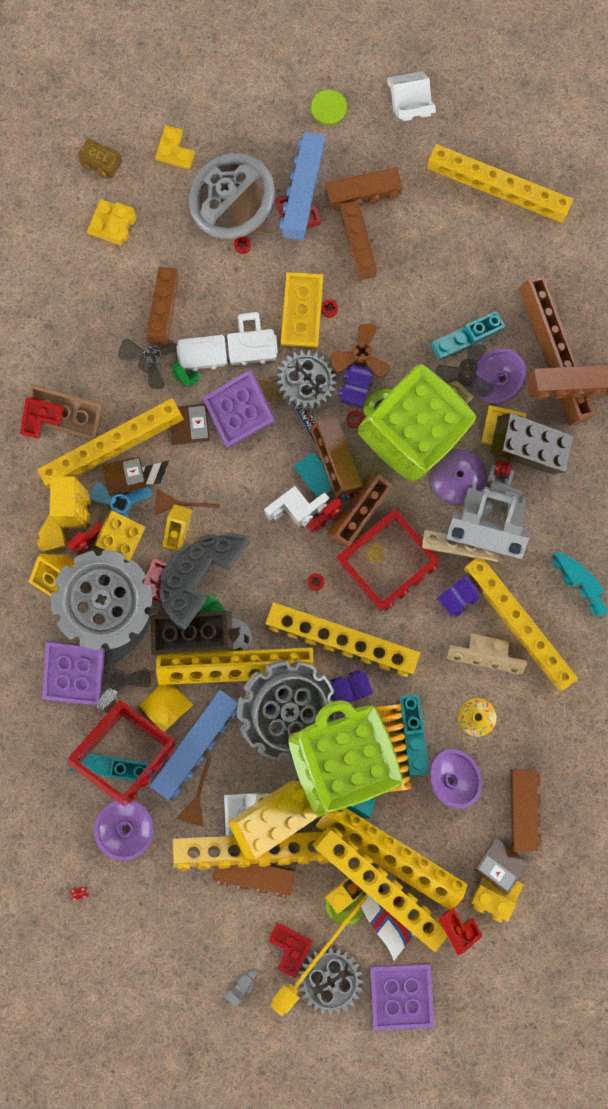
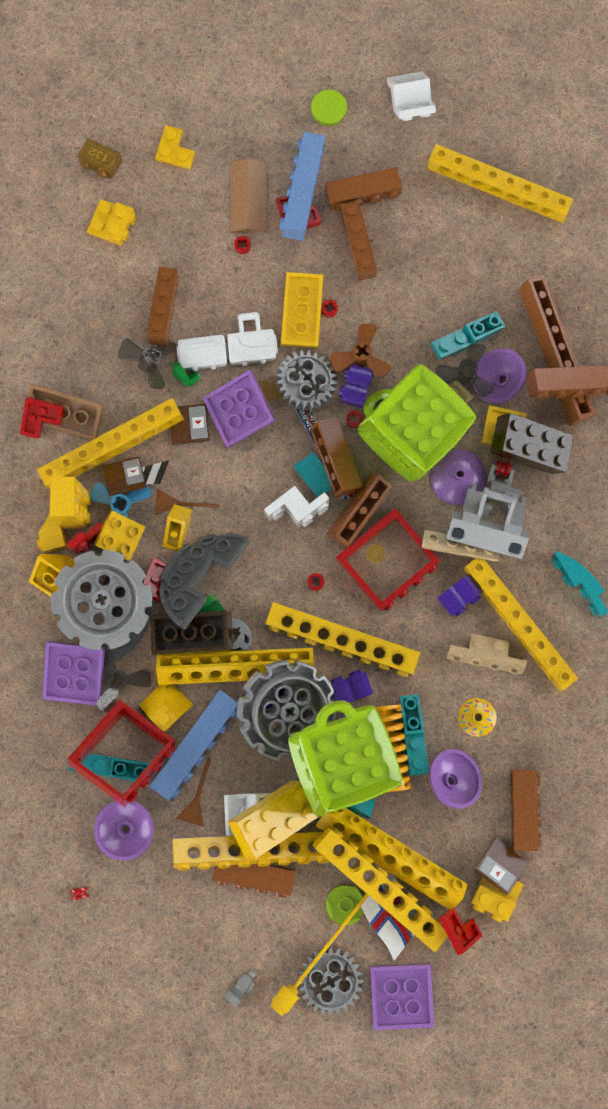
light grey piece [188,152,275,240] -> none
red plate [268,922,313,978] -> none
red plate [307,498,342,533] -> none
yellow slope [325,877,364,914] -> none

